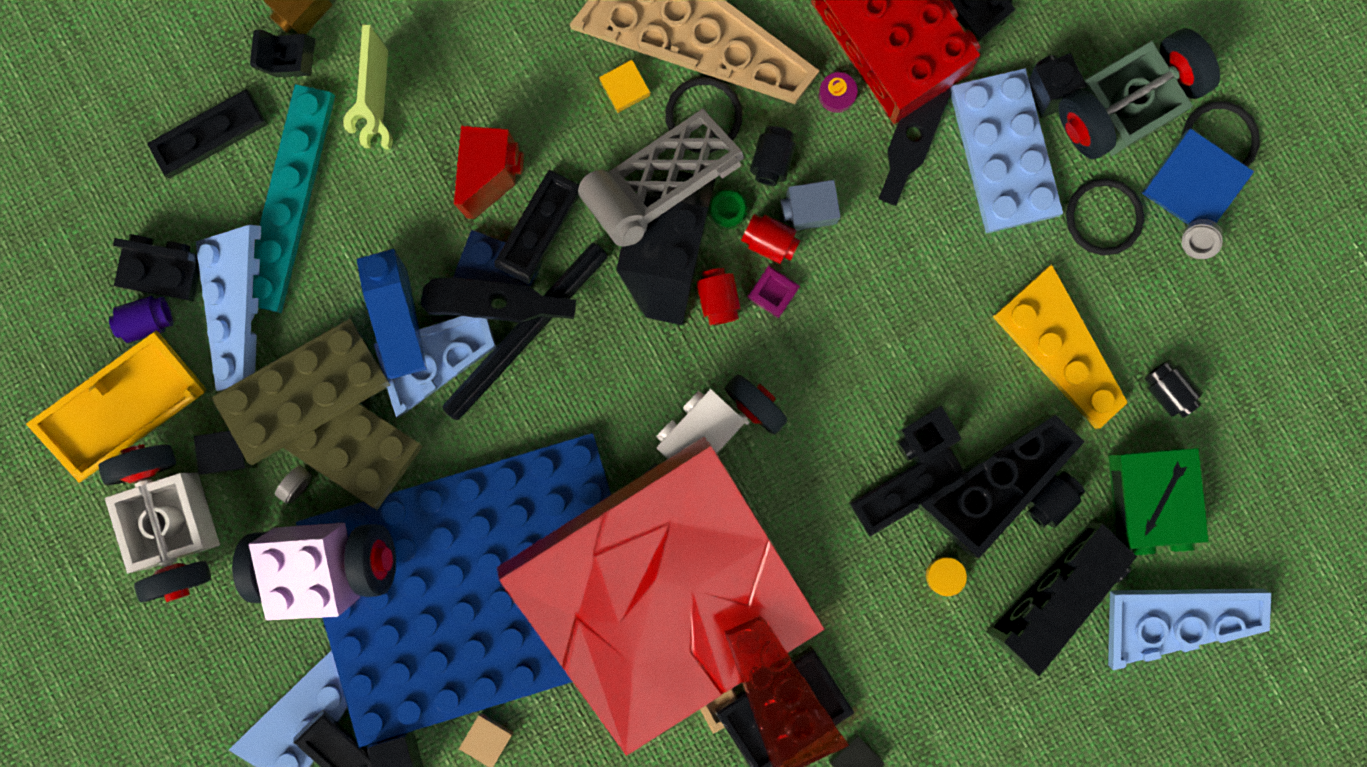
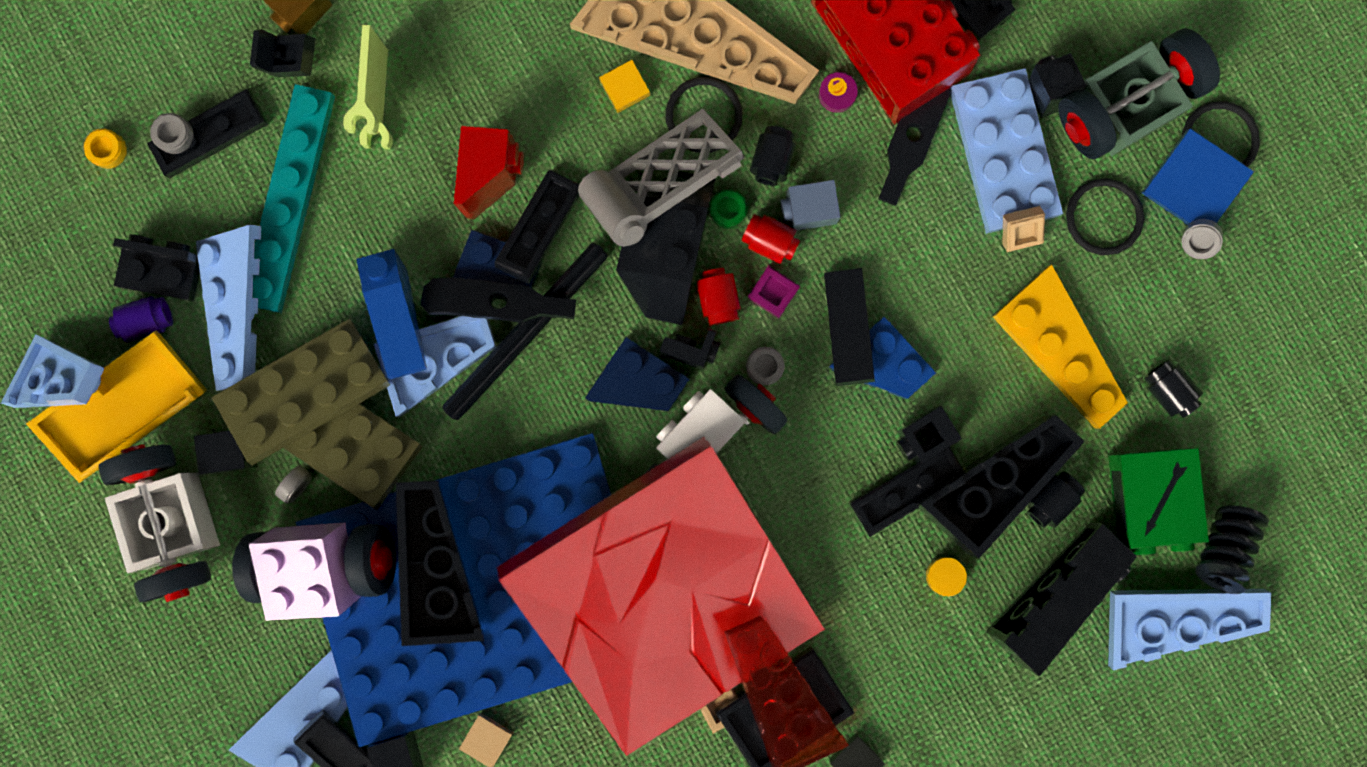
none -> light blue wing [1,334,105,408]
none -> yellow tile [84,129,127,169]
none -> light grey tile [150,113,193,154]
none -> black wedge [396,480,484,646]
none -> dark blue wing [585,337,689,411]
none -> black bracket [660,328,720,370]
none -> light grey tile [746,347,785,386]
none -> black tile [824,268,875,386]
none -> blue wing [829,317,936,399]
none -> tan tile [1003,206,1045,252]
none -> black piece [1195,505,1269,594]

